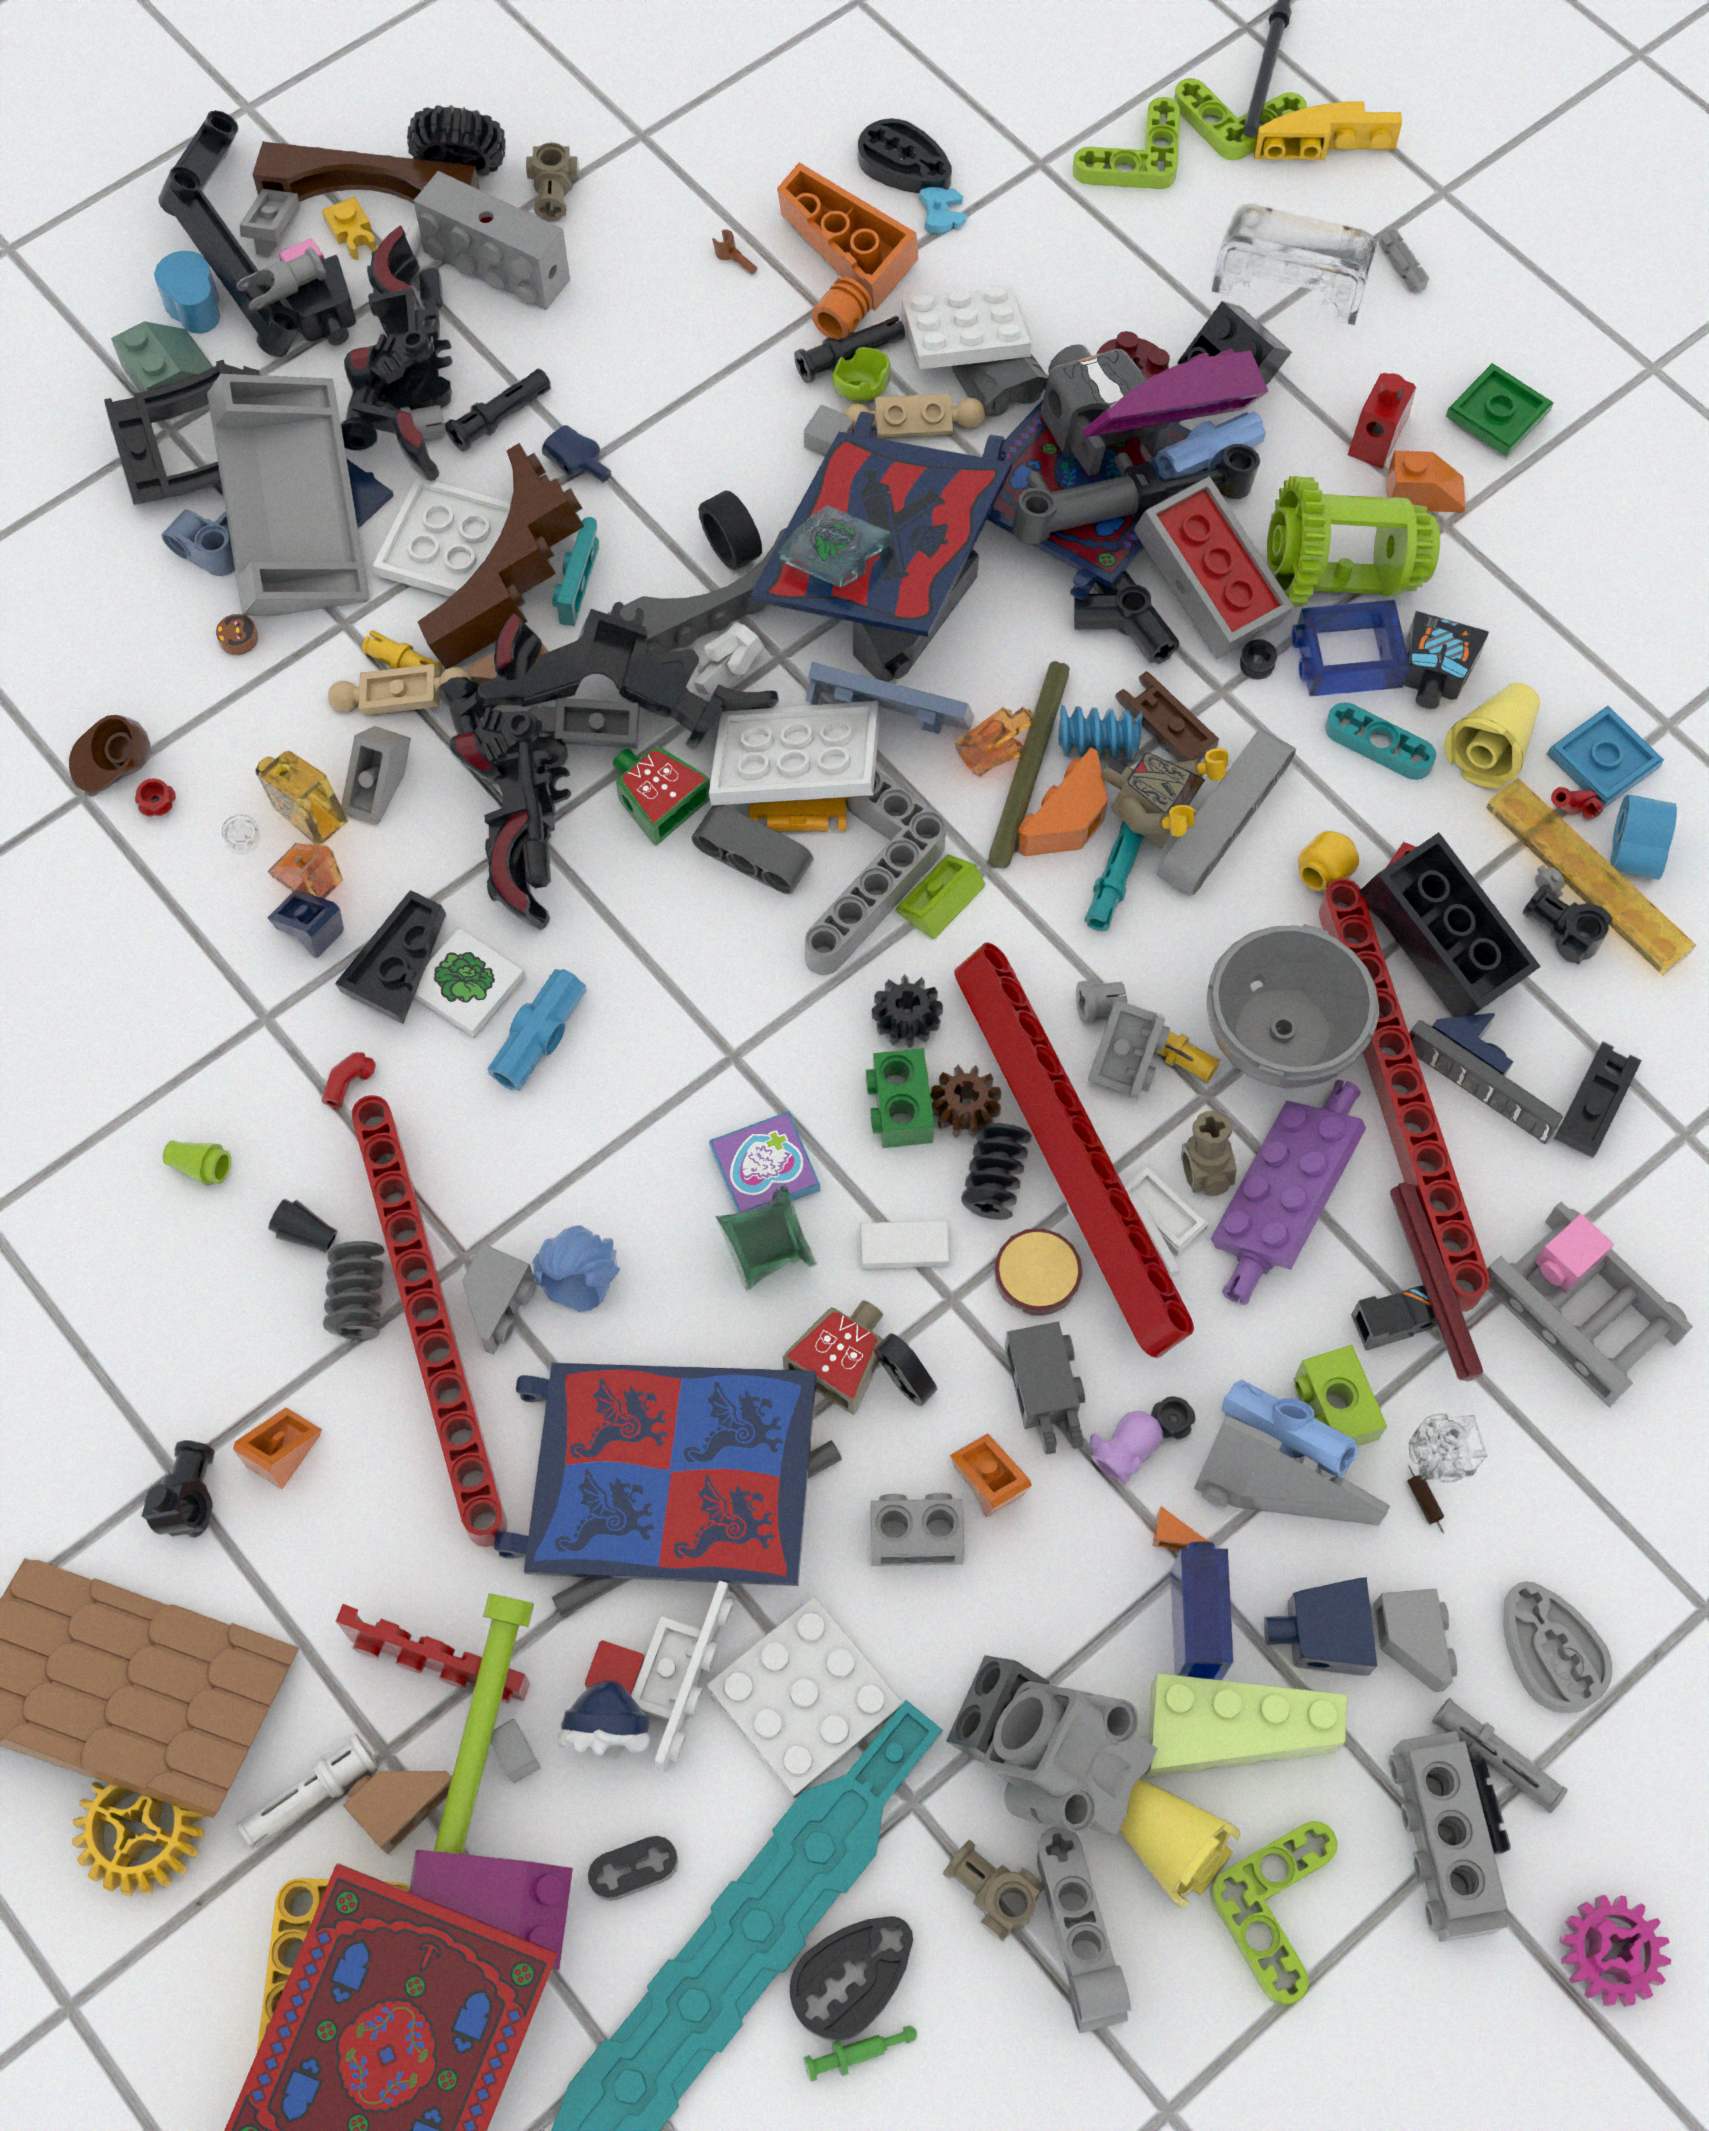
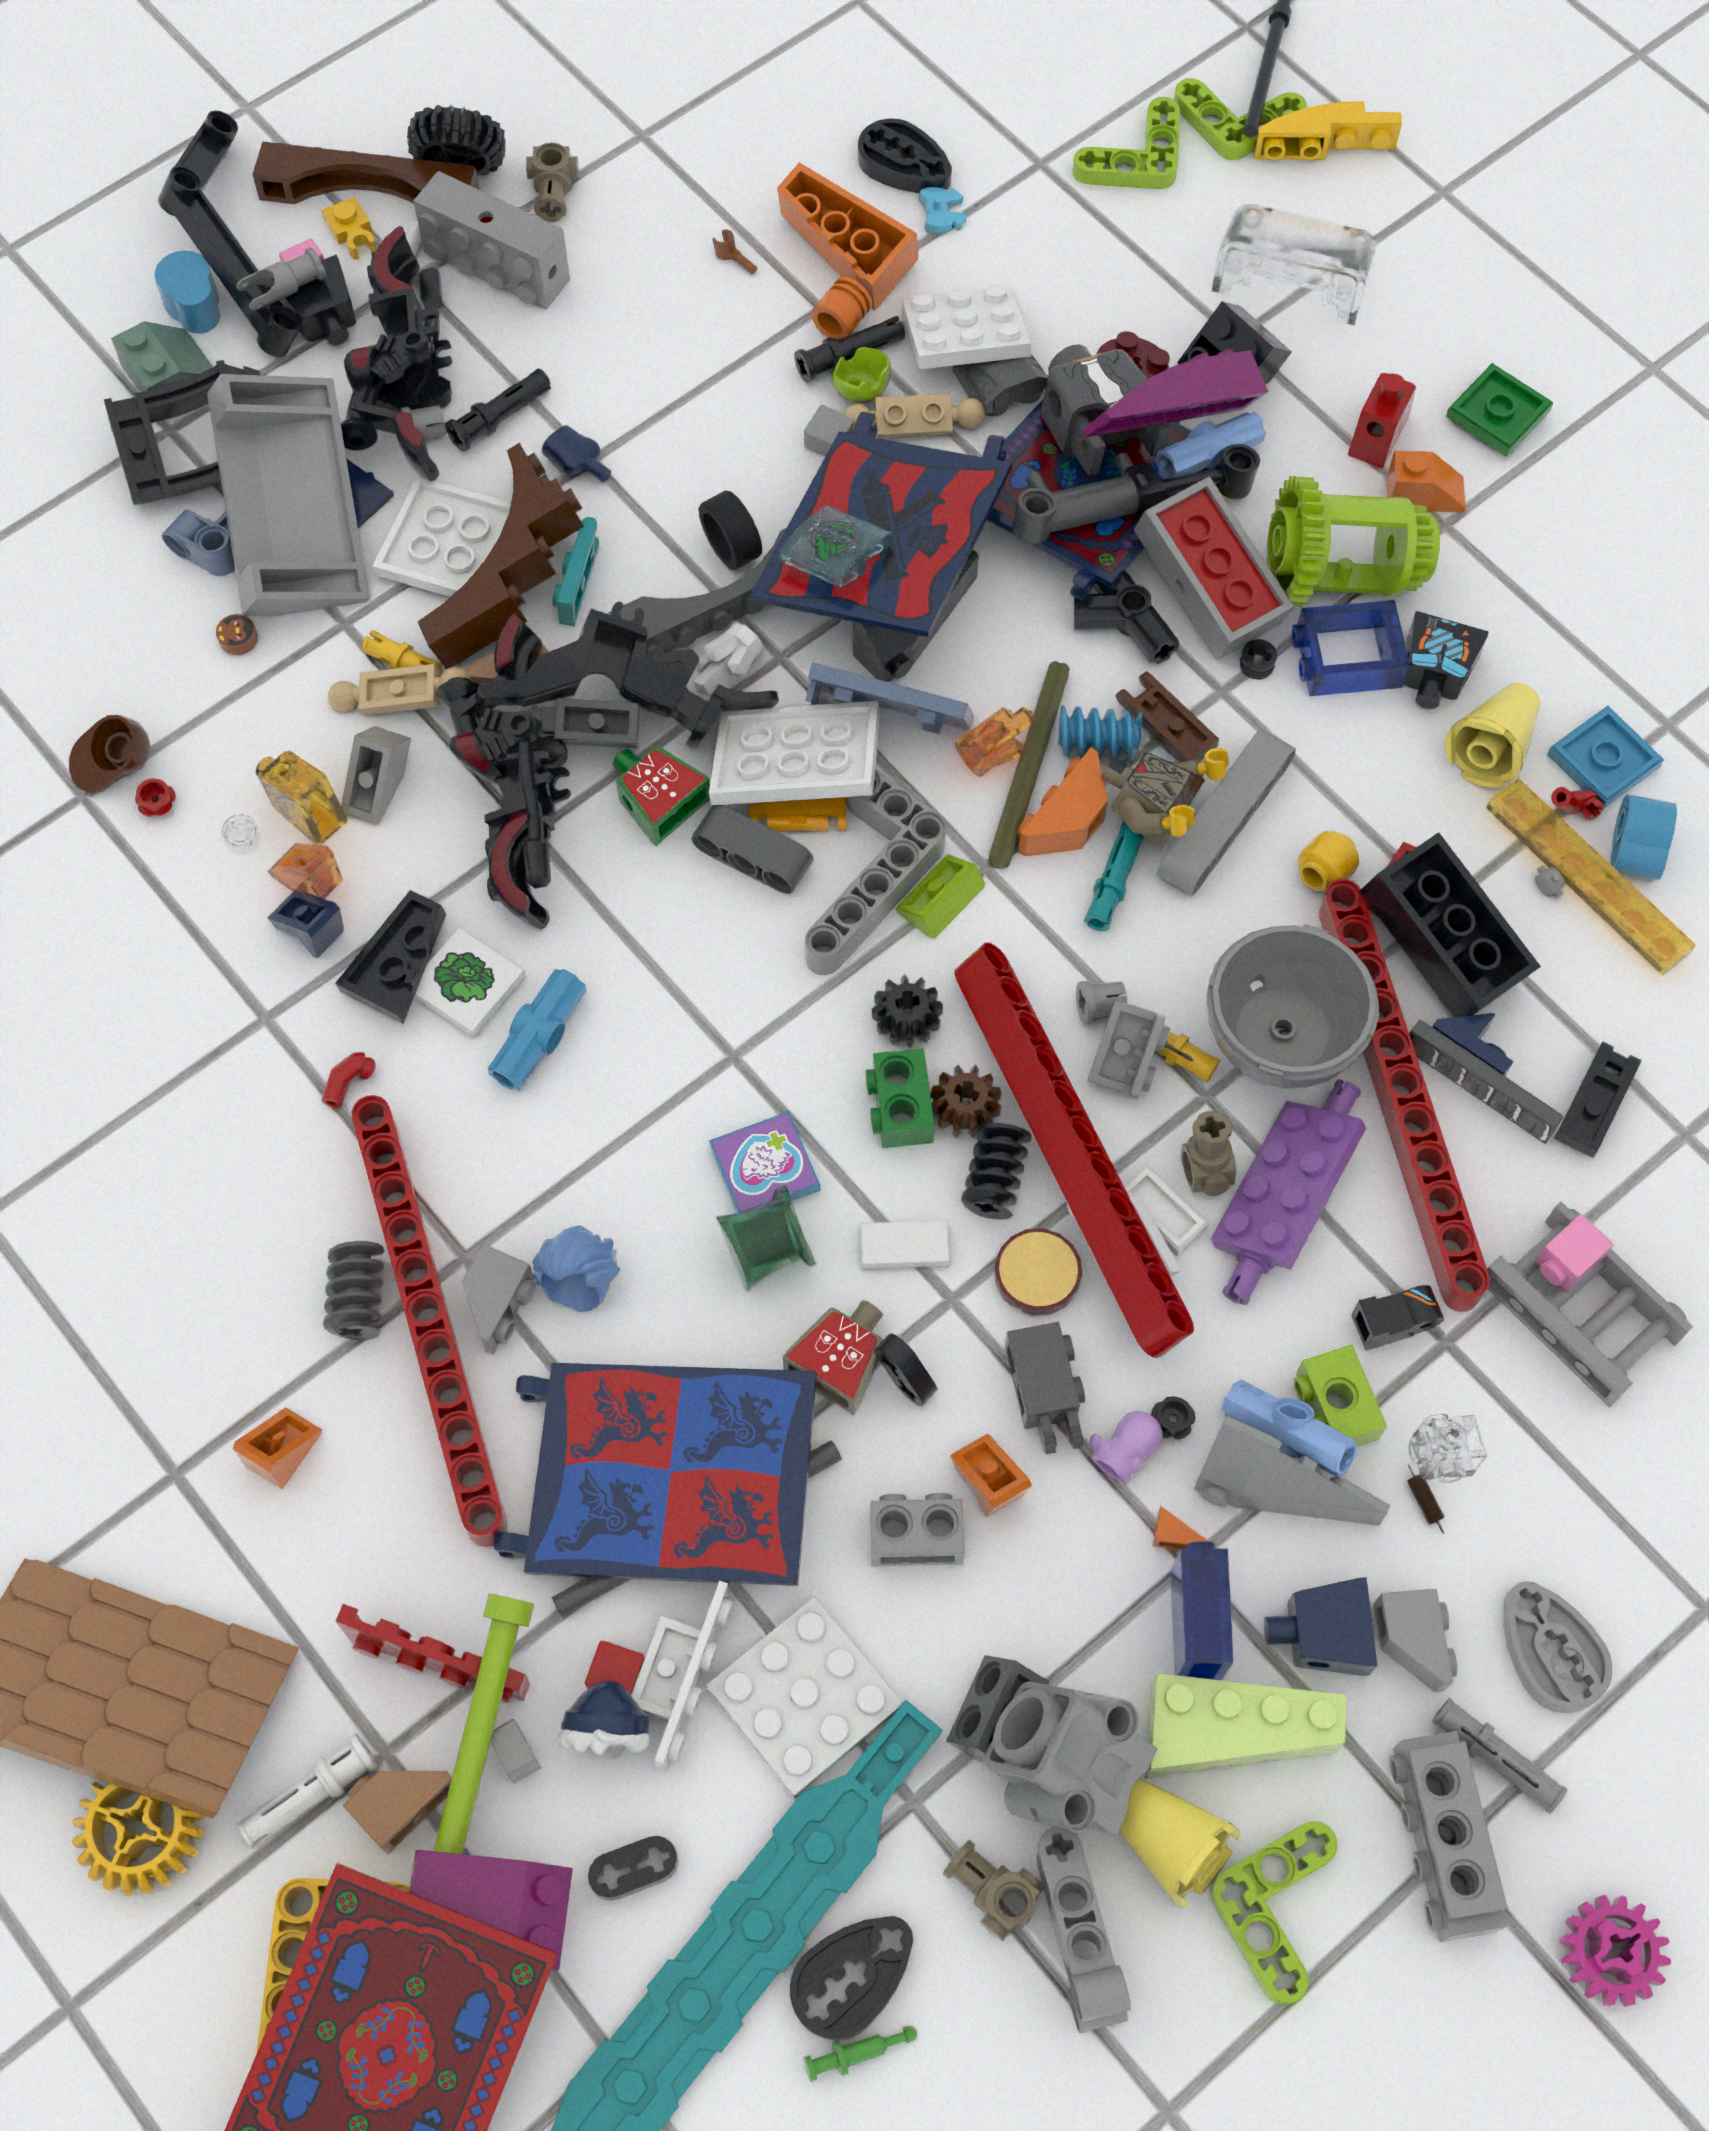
black connector [141,1440,215,1538] -> none
lime cone [163,1140,231,1186] -> none
light grey hinge [239,189,299,256] -> none
black cone [268,1199,338,1253] -> none
teal beam [1325,702,1436,780] -> none
light grey axle [1379,228,1429,292] -> none
dark red axle [1390,1182,1483,1382] -> none
black axle [1470,1759,1511,1855] -> none
black connector [1522,884,1612,965] -> none

